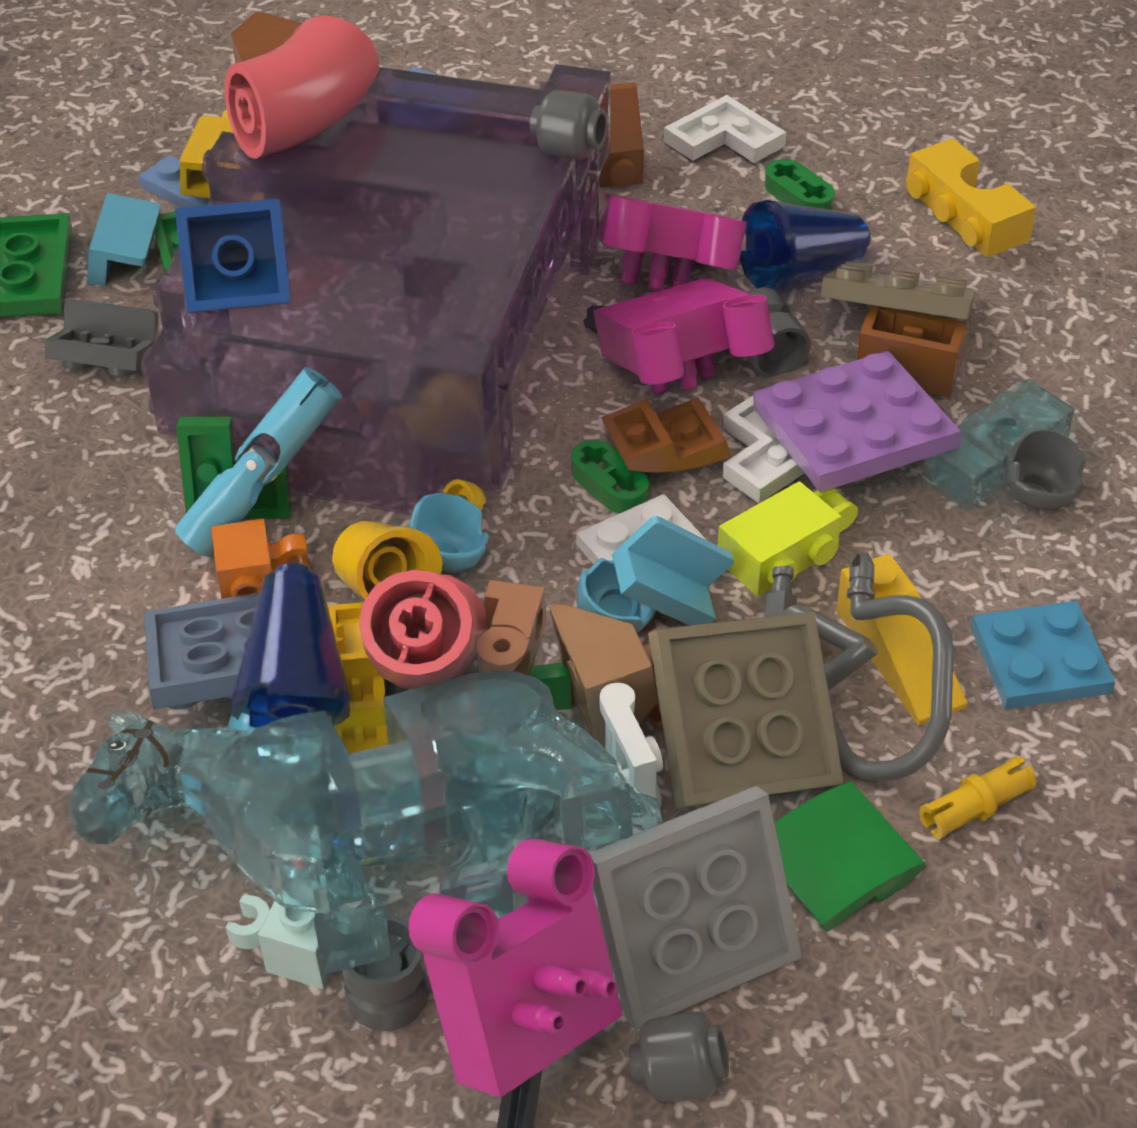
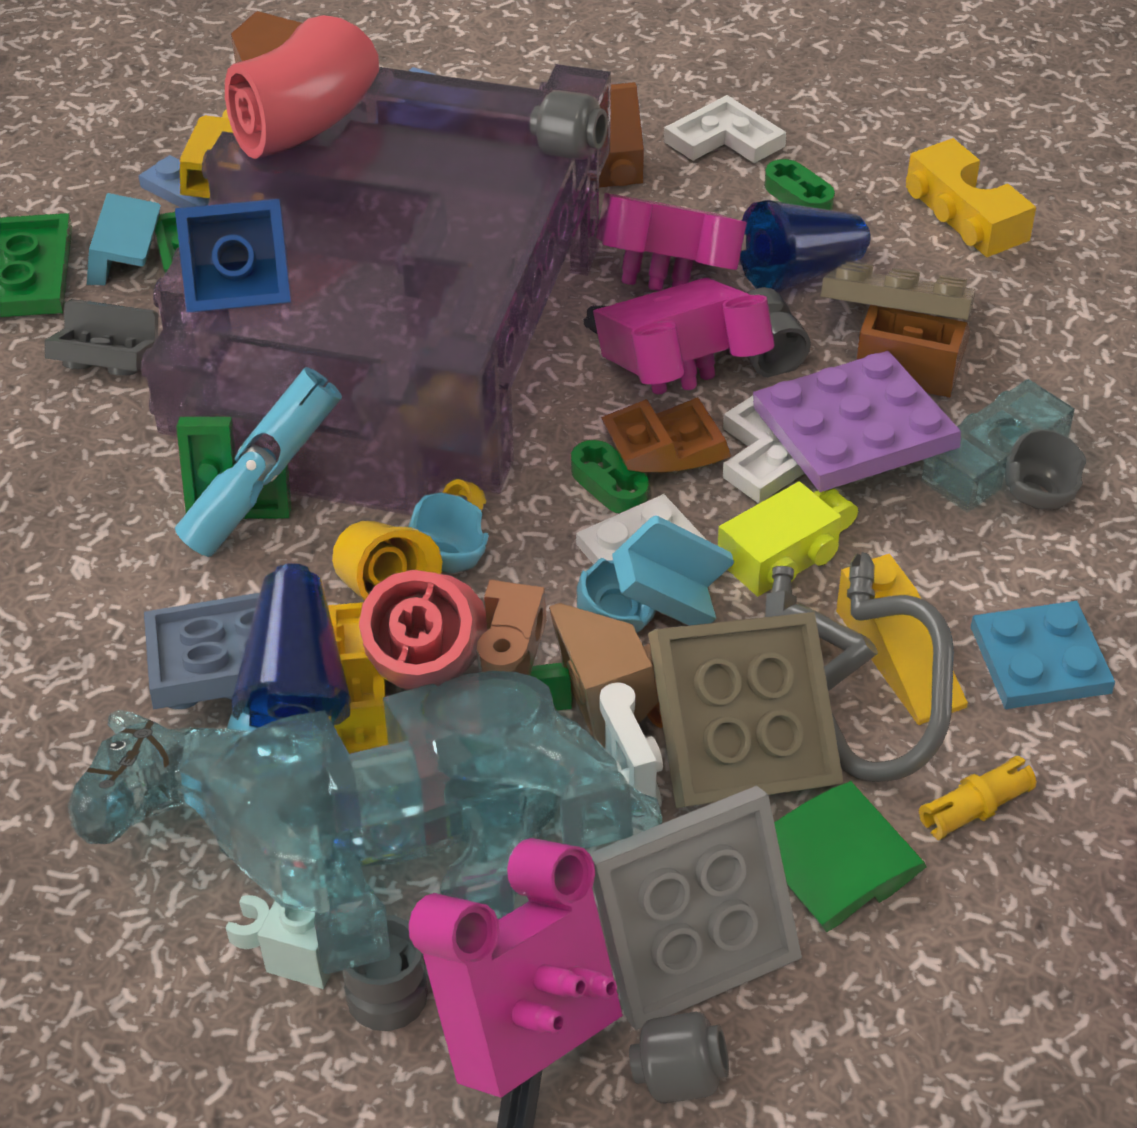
orange brick [211,519,310,599] -> none

